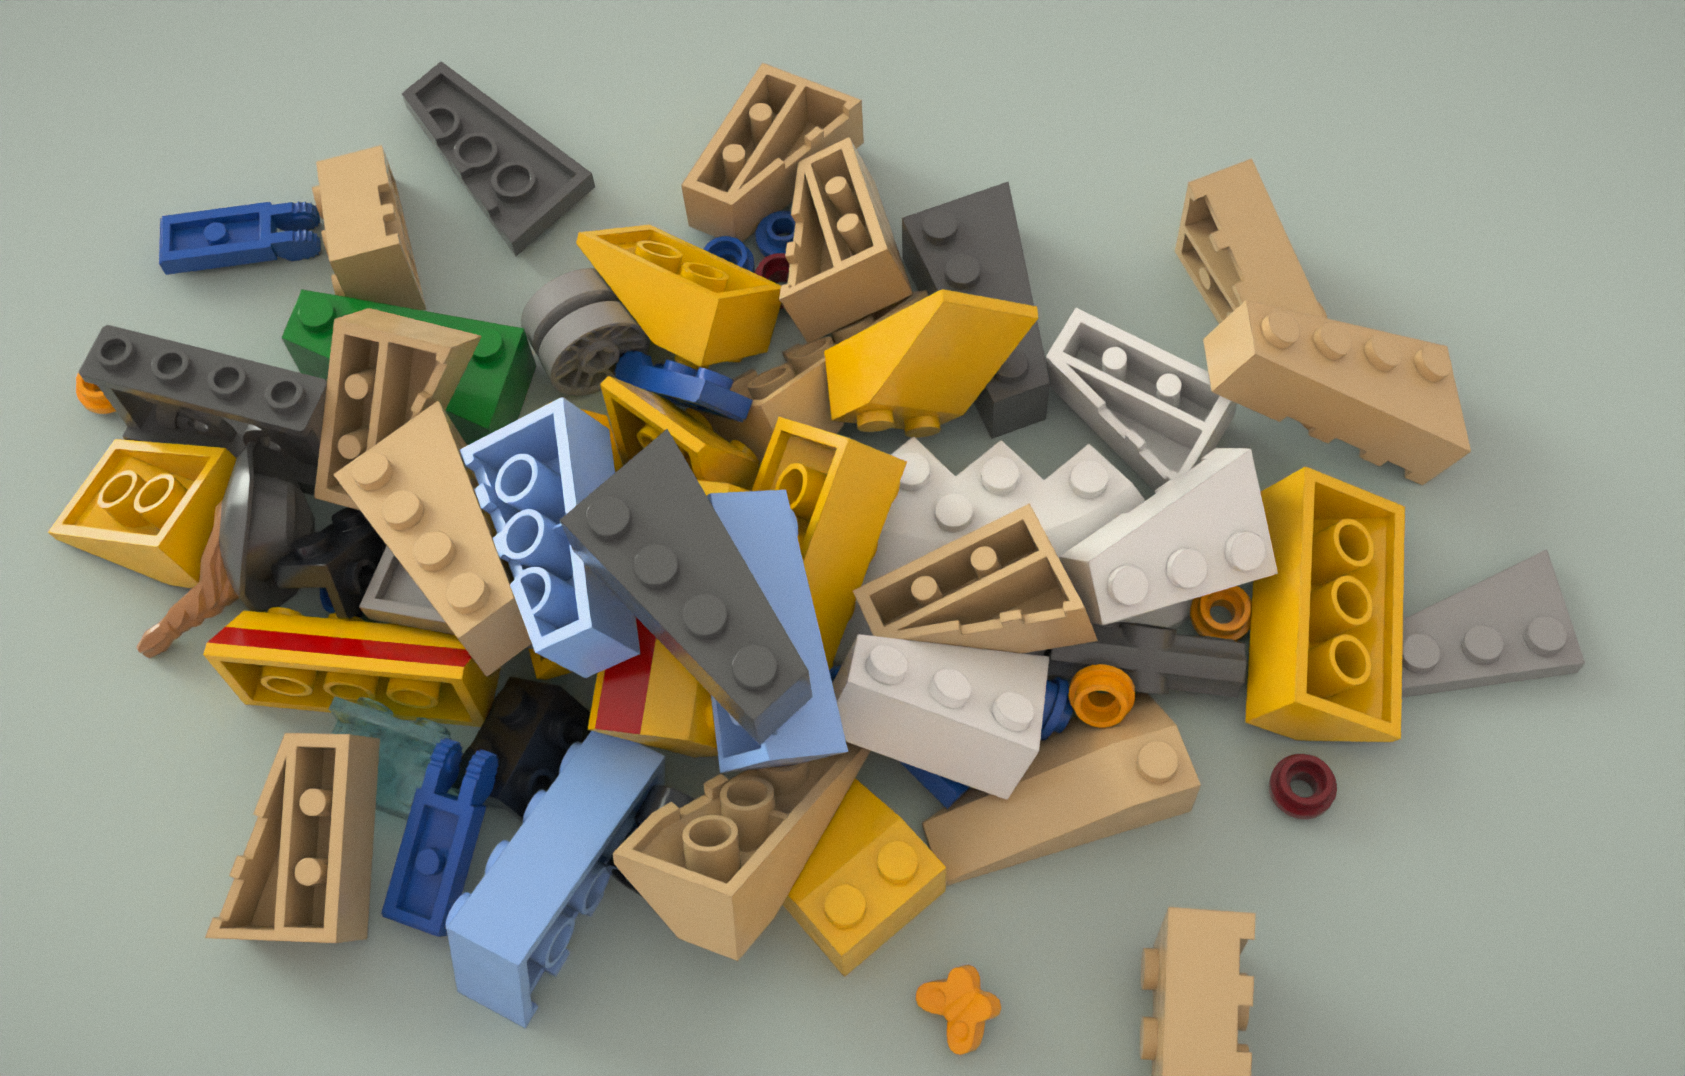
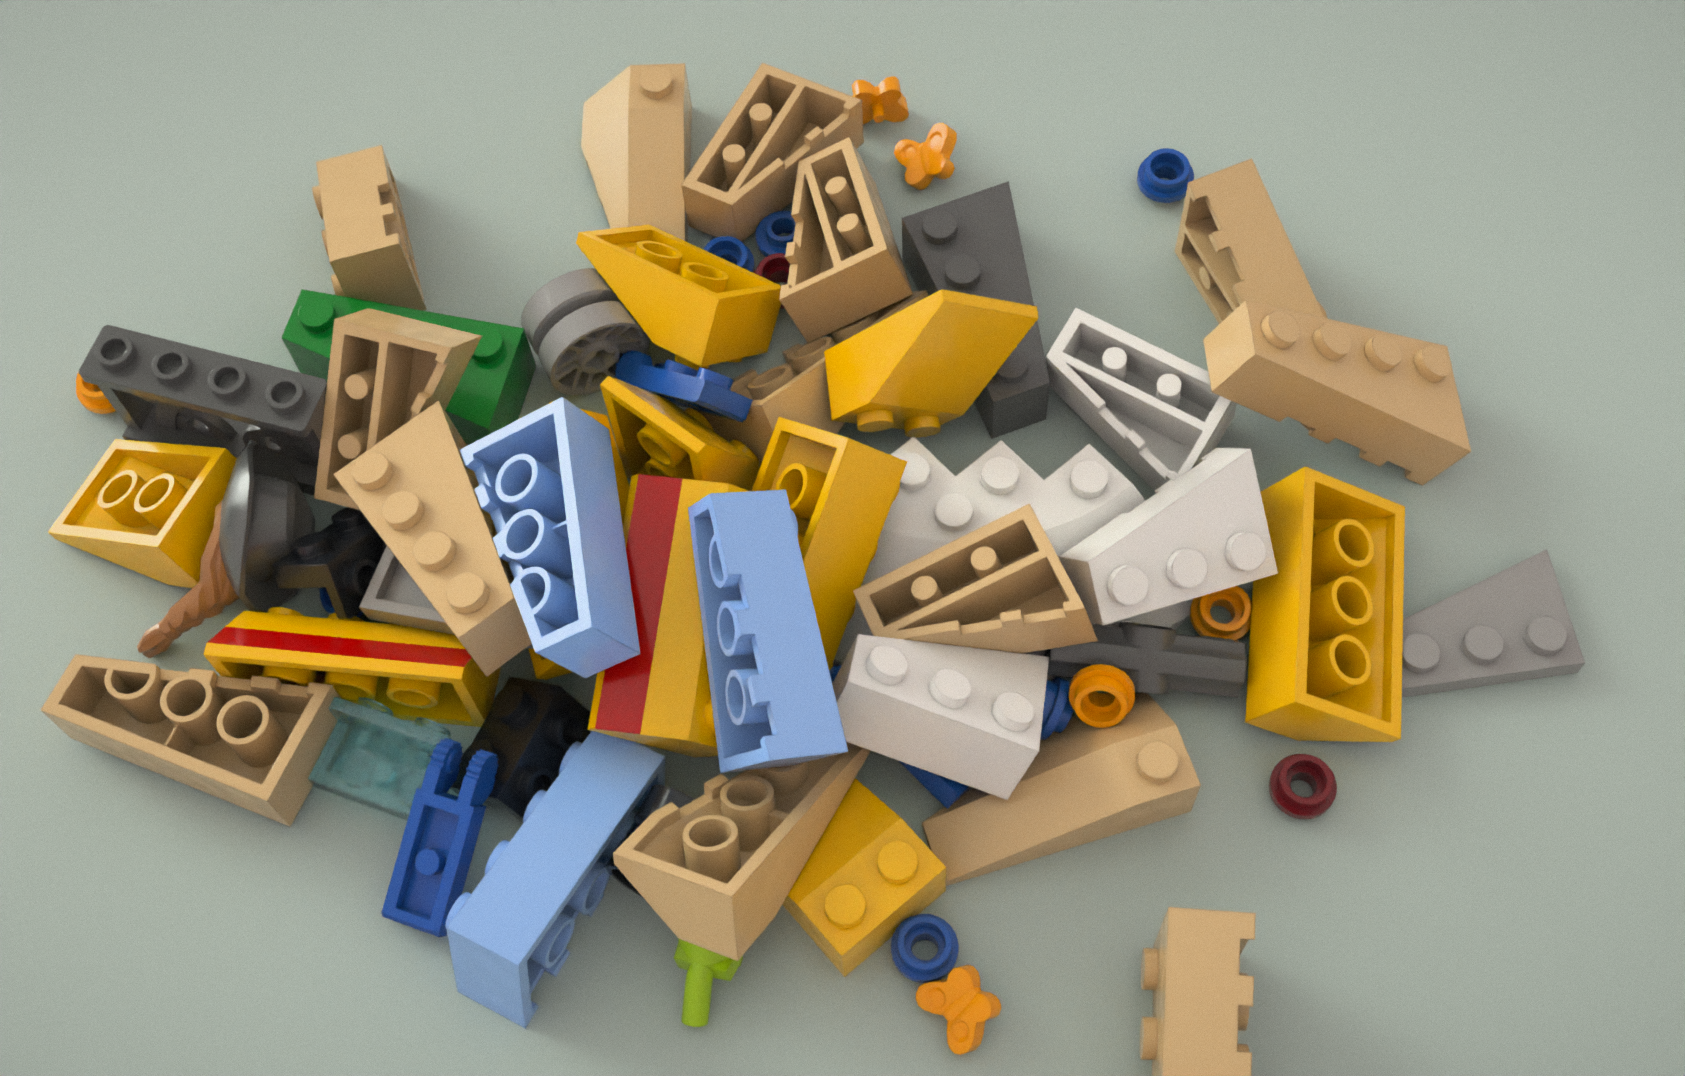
blue hinge [159,201,321,275] -> none
tan wedge [205,733,380,943] -> none
dark grey wing [402,61,595,256] -> none
dark grey wedge [560,429,813,745] -> none
none -> tan wedge [41,654,352,827]
none -> tan wedge [581,63,692,242]
none -> lime plate [674,938,743,1027]
none -> light orange piece [852,76,909,125]
none -> blue plate [891,914,959,983]
none -> light orange piece [894,122,957,190]
none -> blue plate [1137,148,1194,203]

